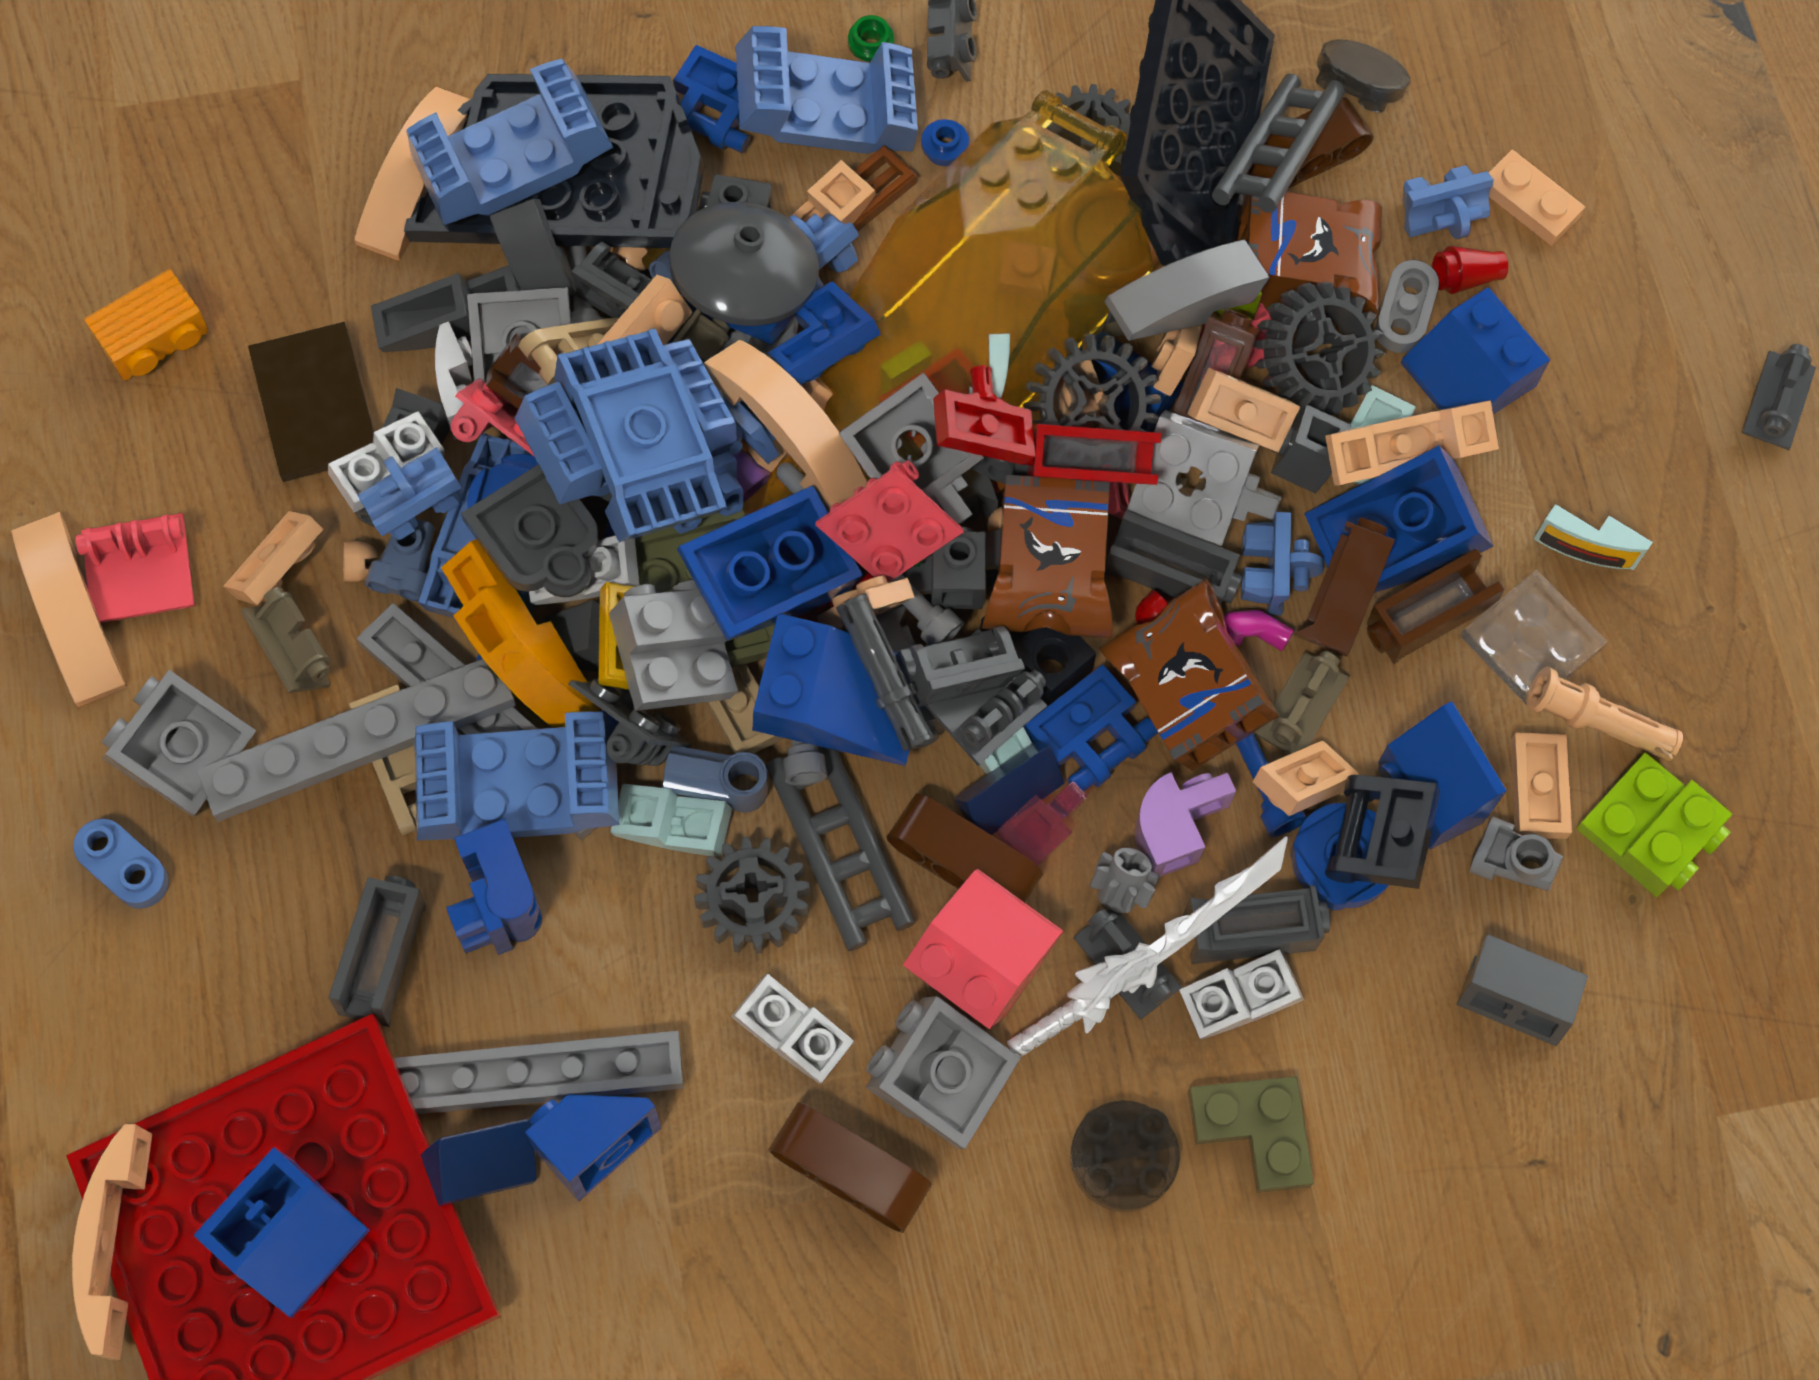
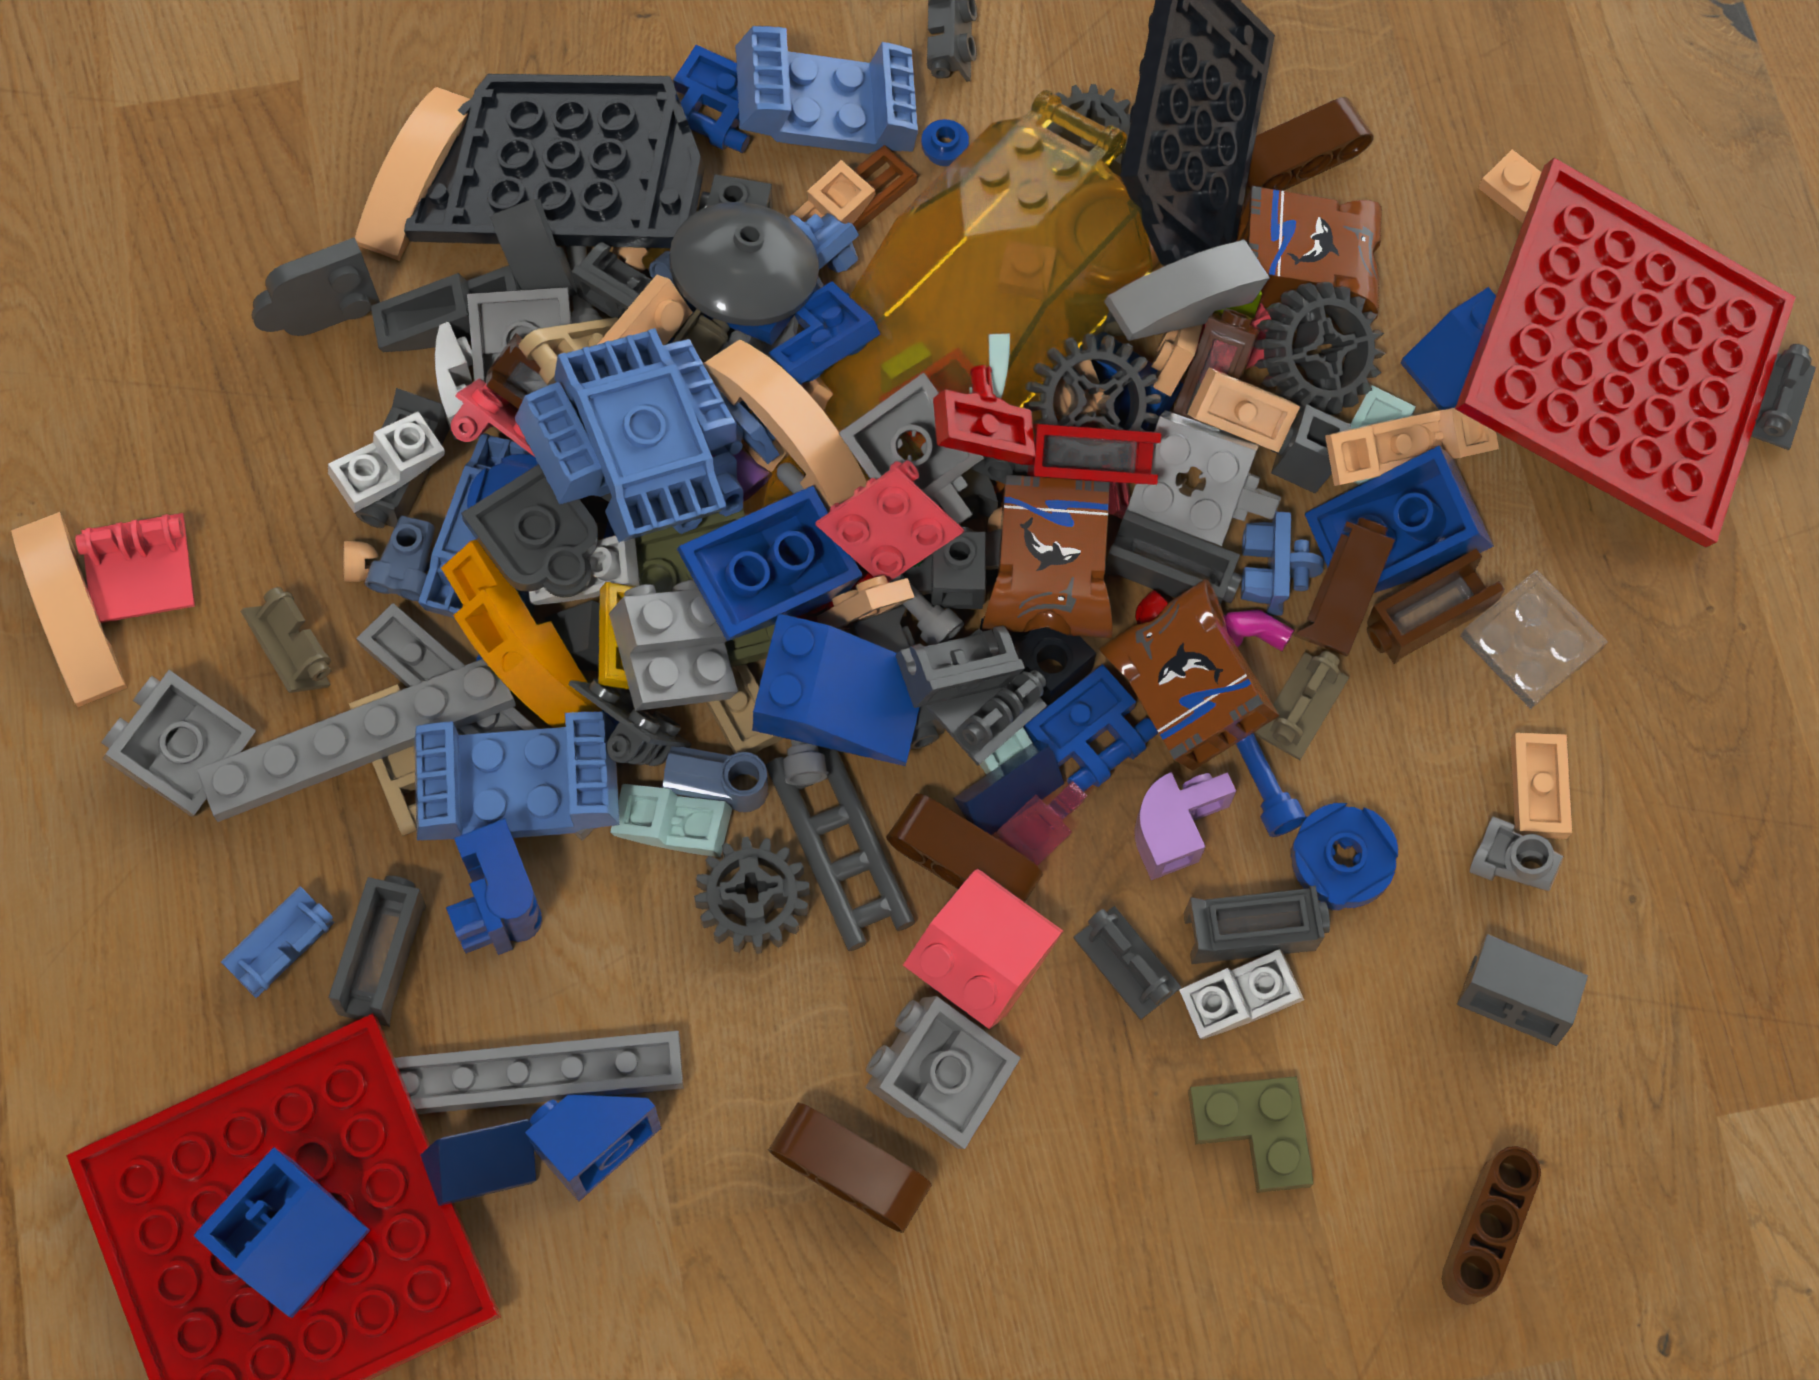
light nougat slope [72,1124,152,1360] -> none
medium blue plate [73,819,169,909] -> none
light orange brick [84,268,208,381] -> none
light nougat plate [223,511,323,605] -> none
dark brown tile [248,321,374,482] -> none
medium blue hips [357,447,462,540] -> none
medium blue plate [407,58,613,225] -> none
white slope [731,974,854,1084] -> none
dark grey pin [836,593,934,752] -> none
green plate [848,15,894,62] -> none
white sword [1007,836,1288,1058] -> none
clear smoke tile [1070,1100,1180,1212] -> none
light grey gear [1090,848,1159,913] -> none
dark grey bar [1212,74,1346,213] -> none
light nougat plate [1252,740,1359,816] -> none
clear smoke tile [1316,39,1410,113] -> none
black plate [1325,775,1440,889] -> none
light grey plate [1375,260,1439,353] -> none
blue slope [1378,701,1507,850] -> none
medium blue hips [1402,165,1494,239] -> none
red cone [1432,246,1509,294] -> none
light nougat pin [1526,666,1683,761] -> none
slope [1534,504,1653,570] -> none
lime plate [1576,752,1733,898] -> none
none -> medium blue hinge [221,886,335,998]
none -> dark grey plate [252,237,380,336]
none -> reddish brown beam [1441,1146,1541,1305]
none -> plate [1455,158,1796,548]

